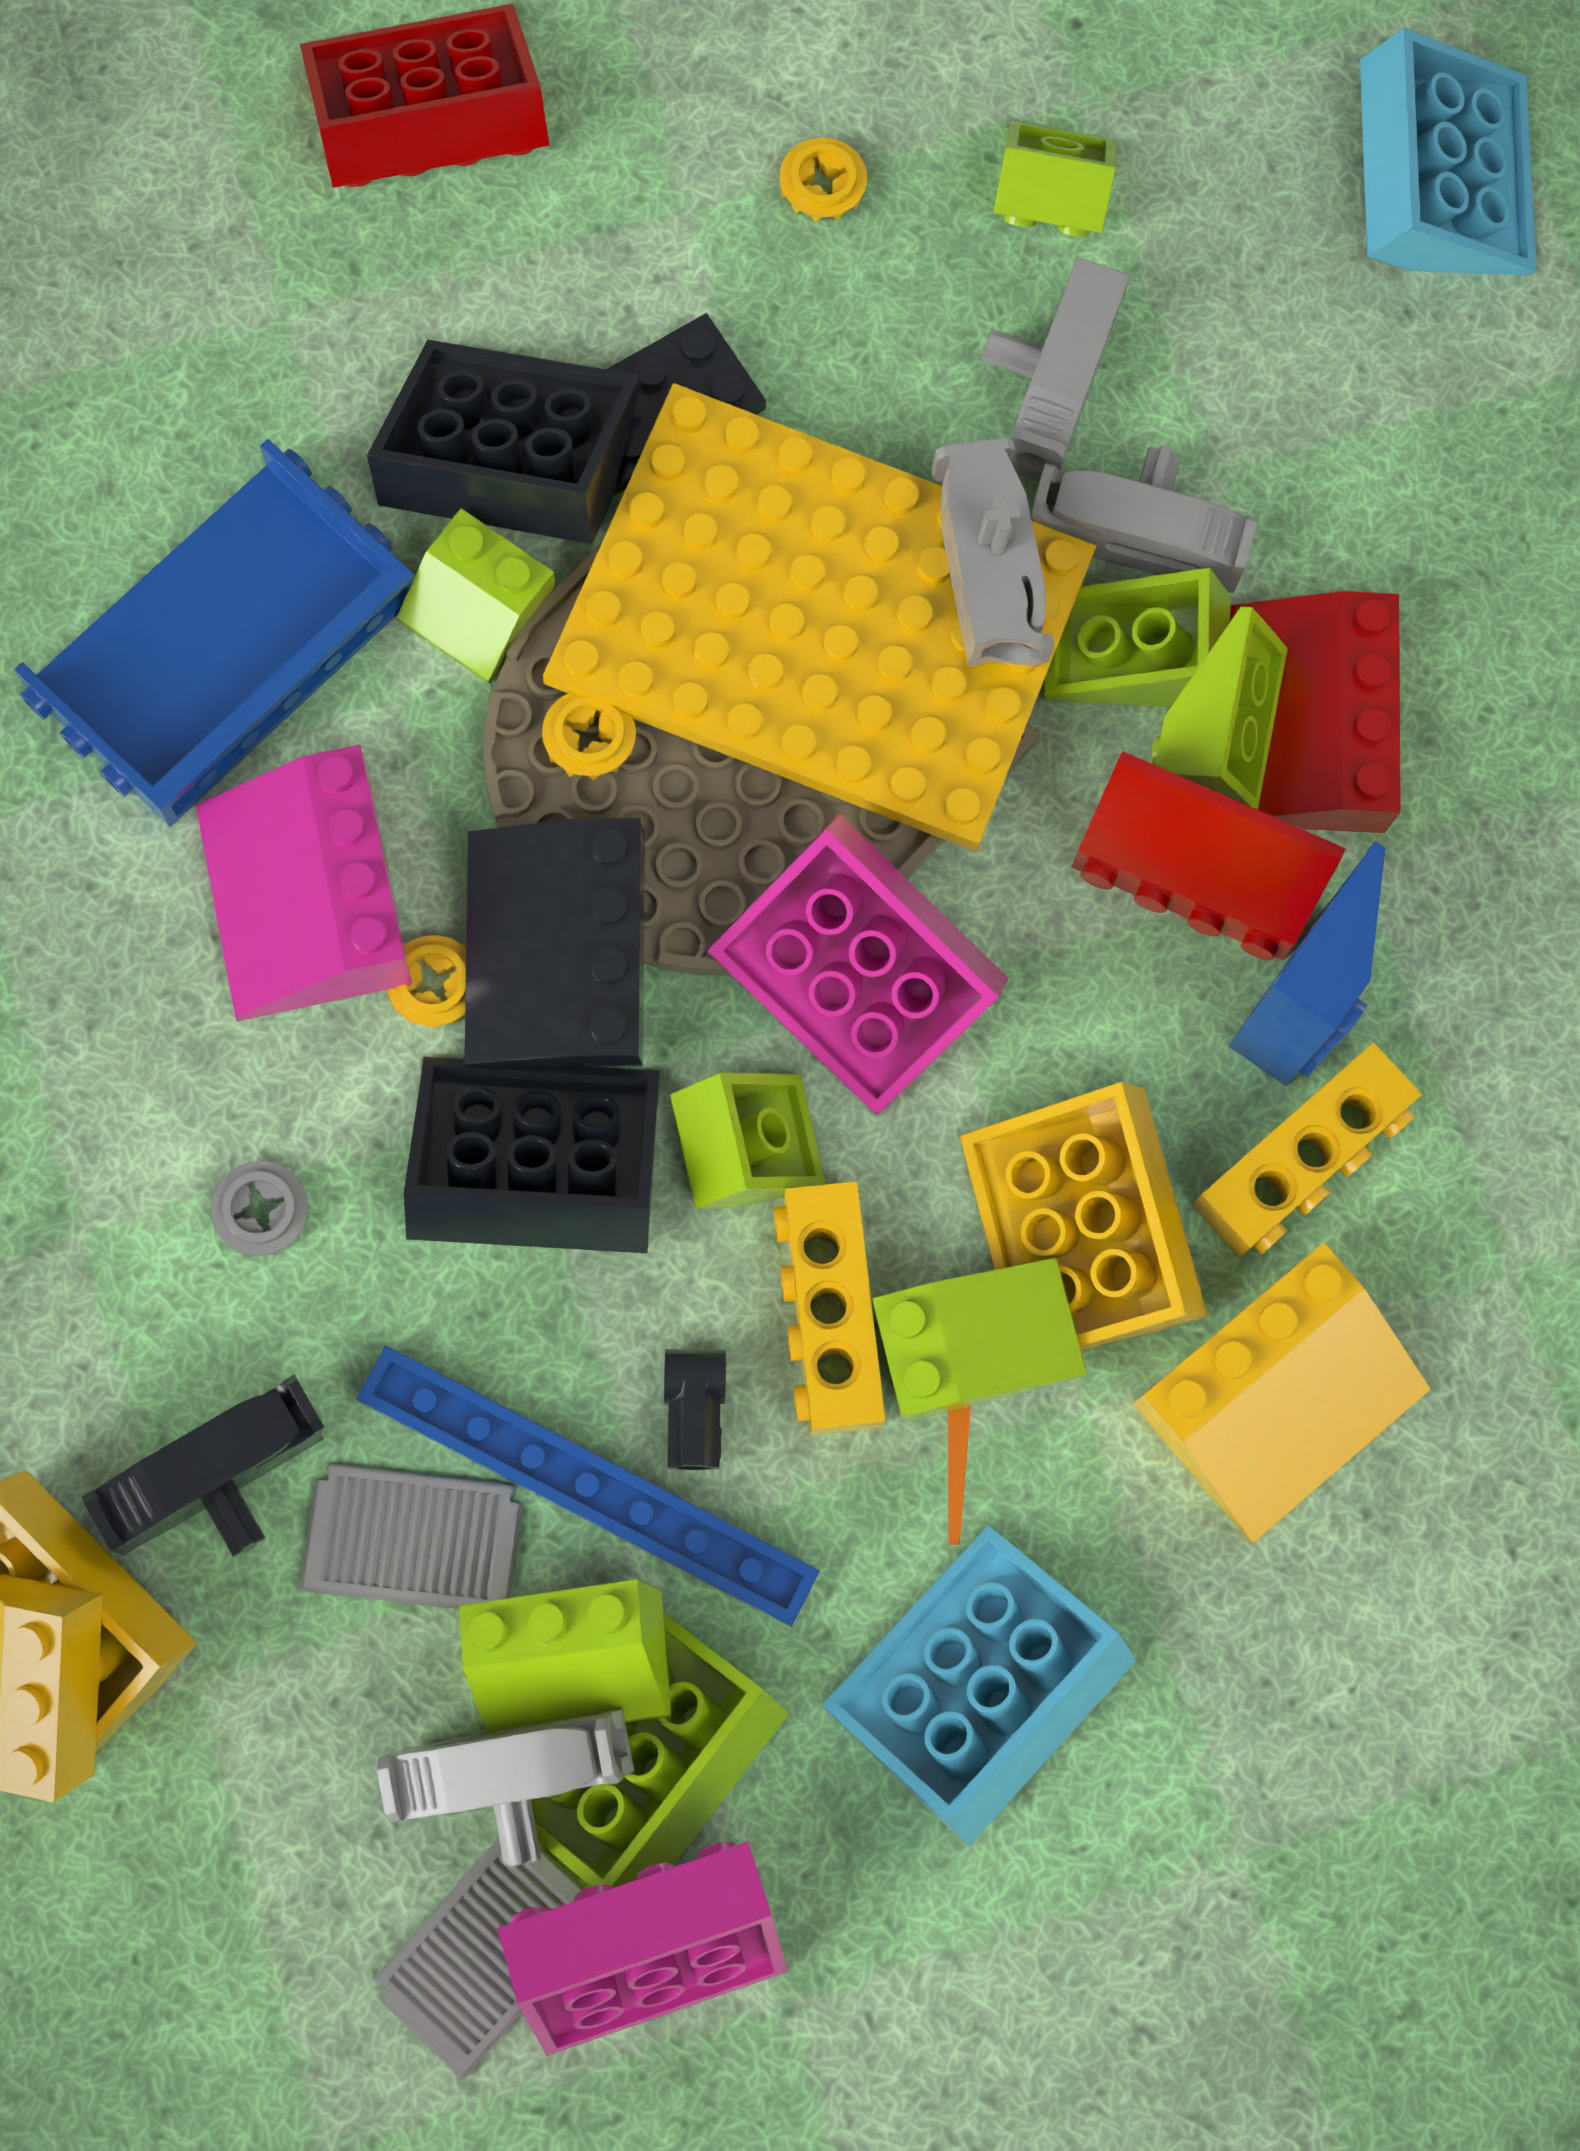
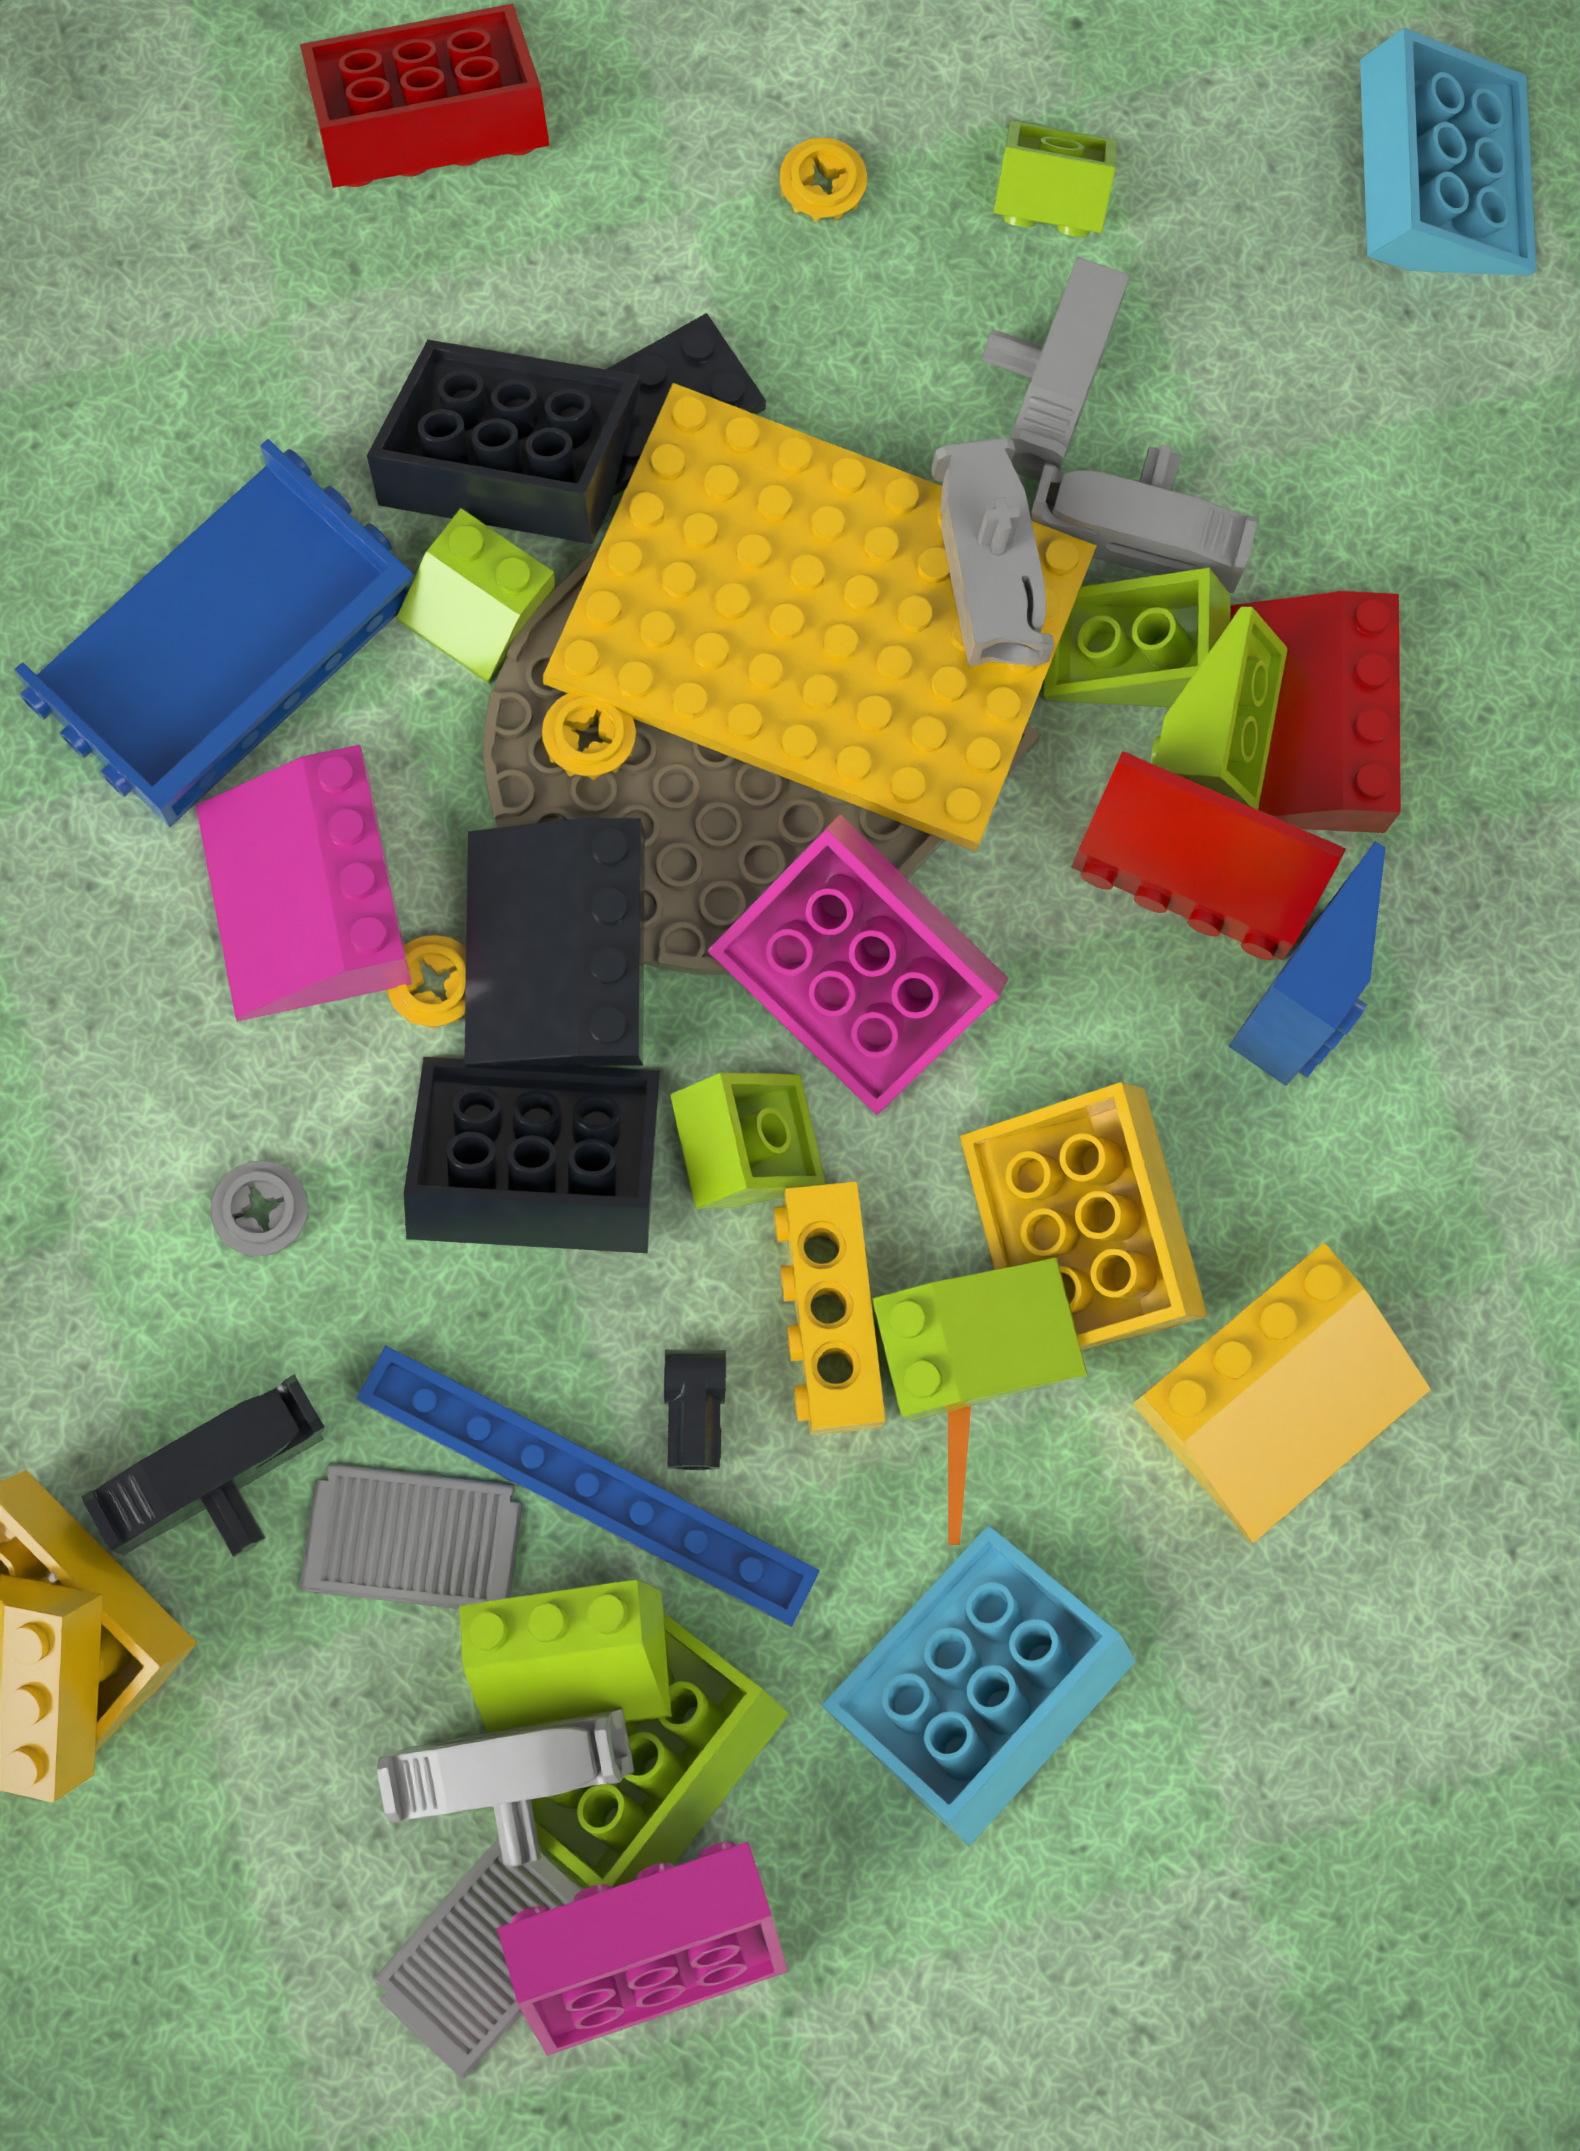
yellow brick [1192,1042,1423,1258] -> none

